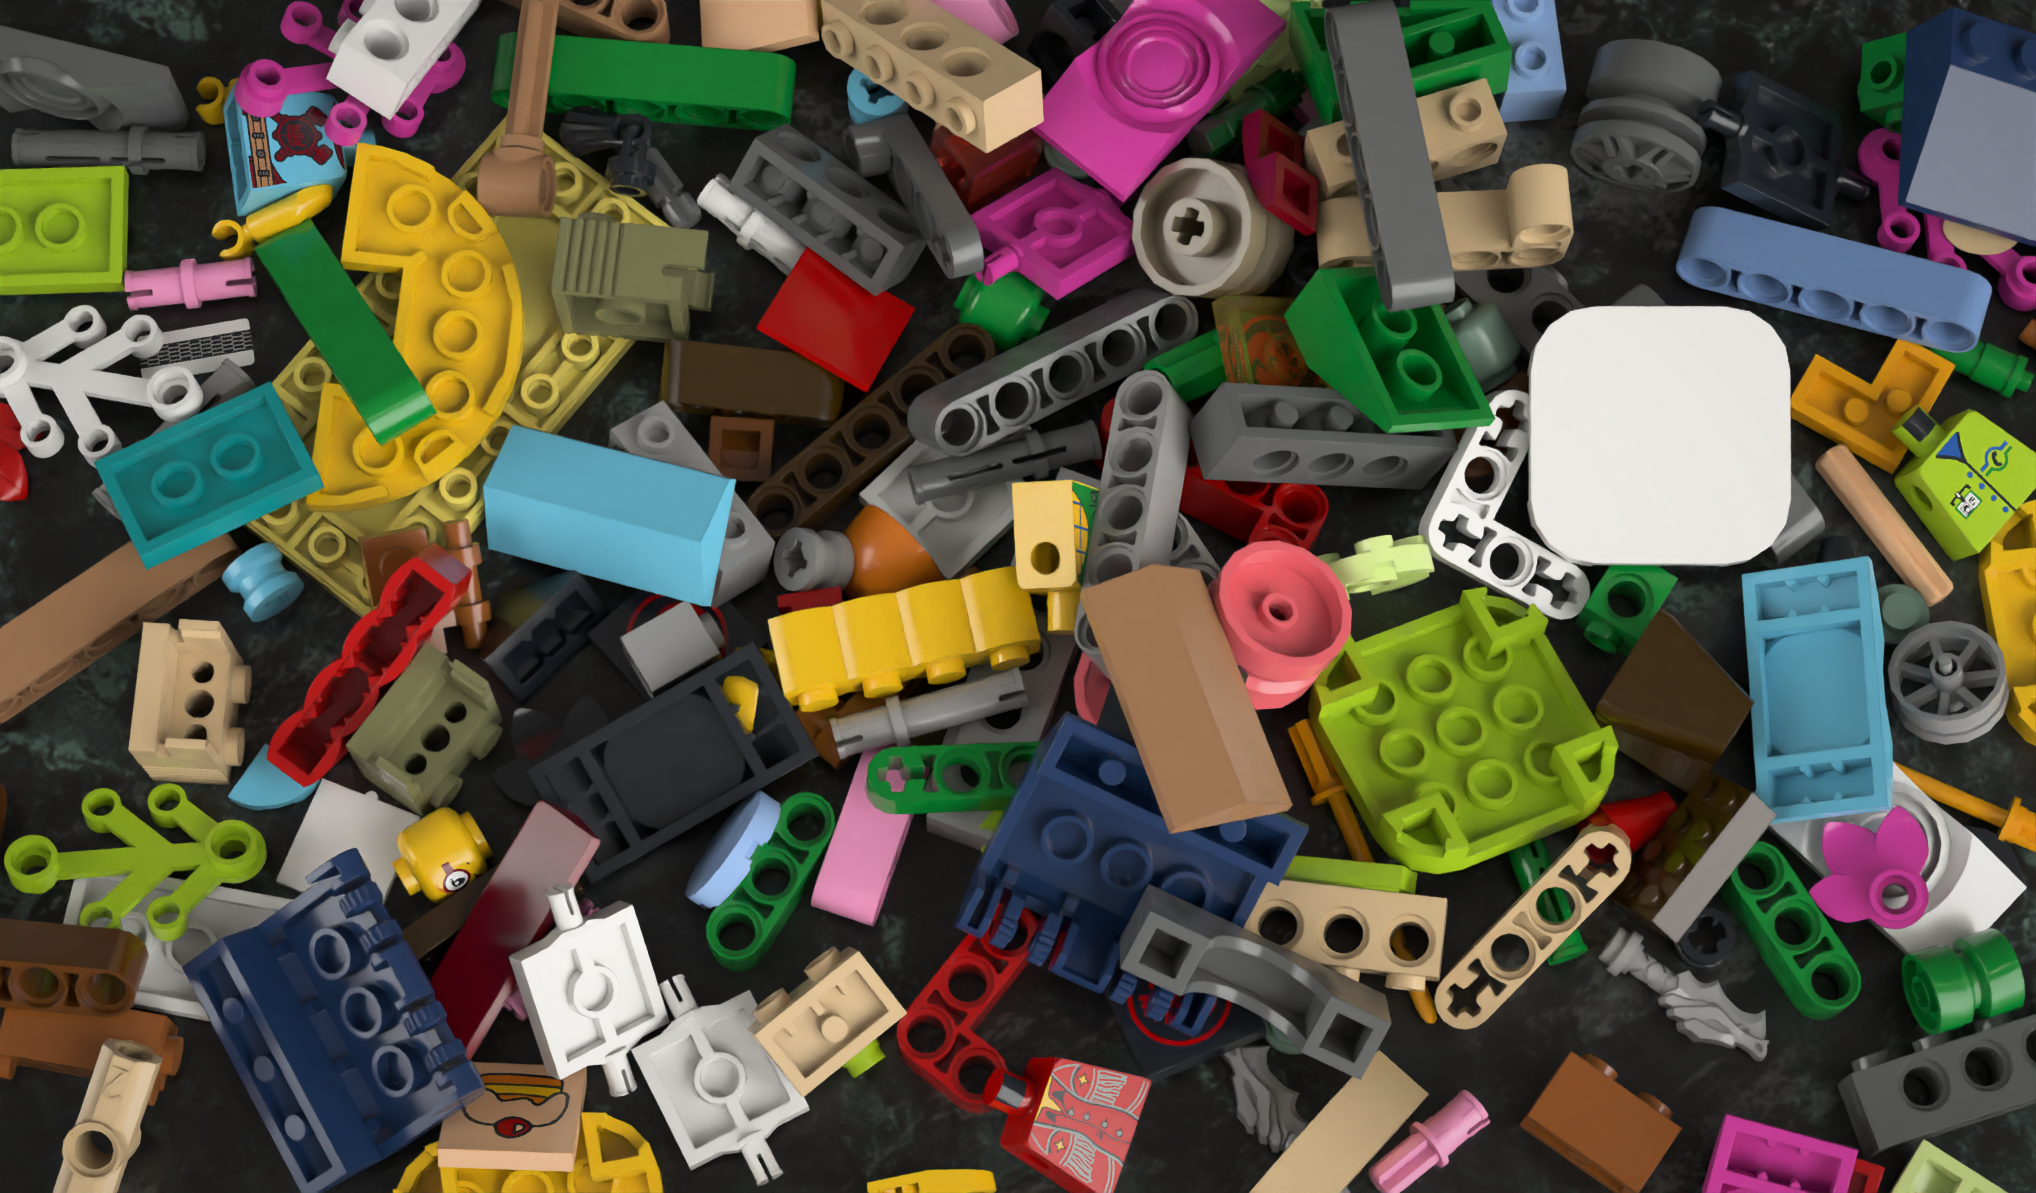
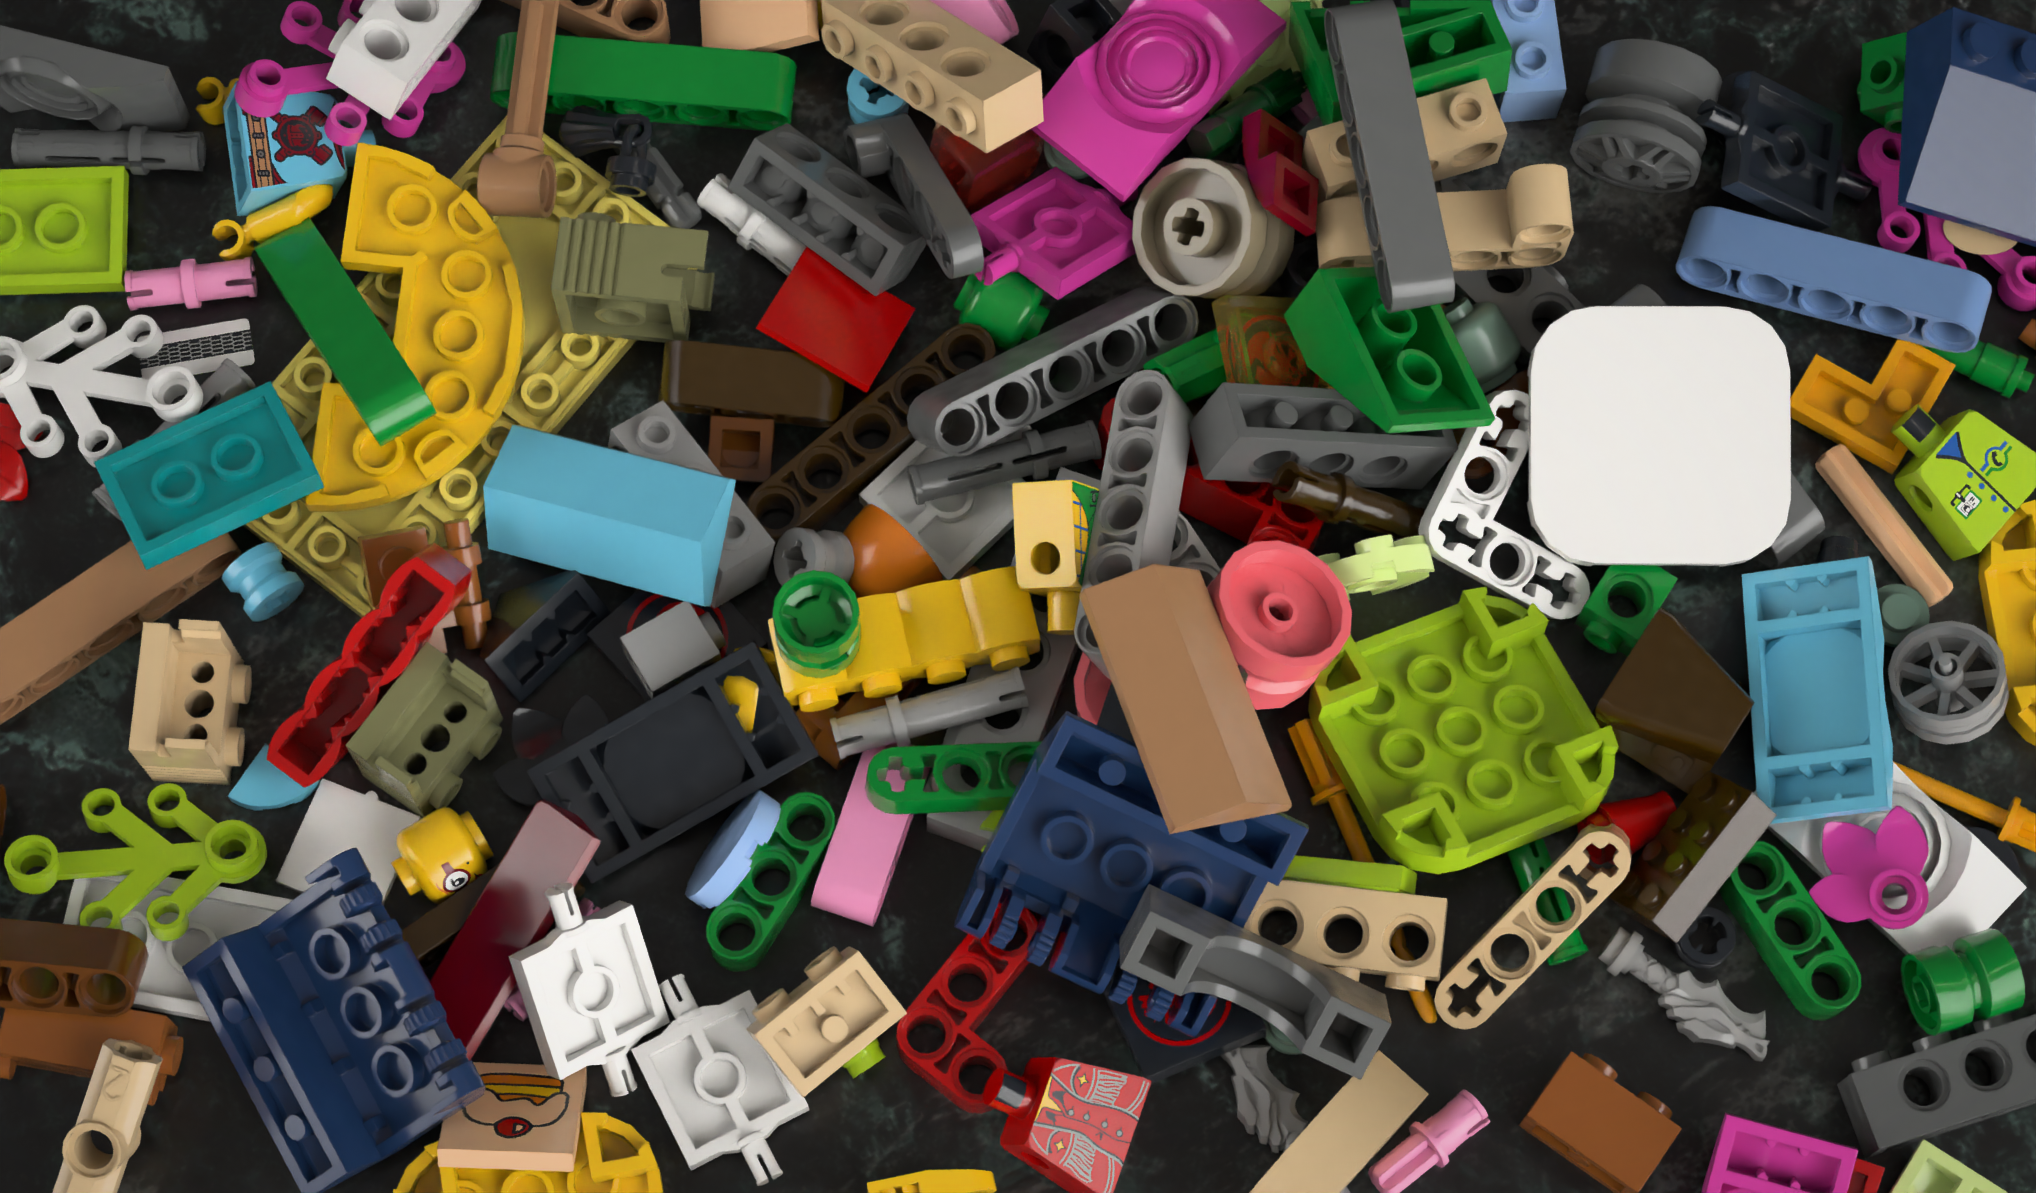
none -> green wheel [772,570,861,678]
none -> dark brown pin [1272,461,1443,540]

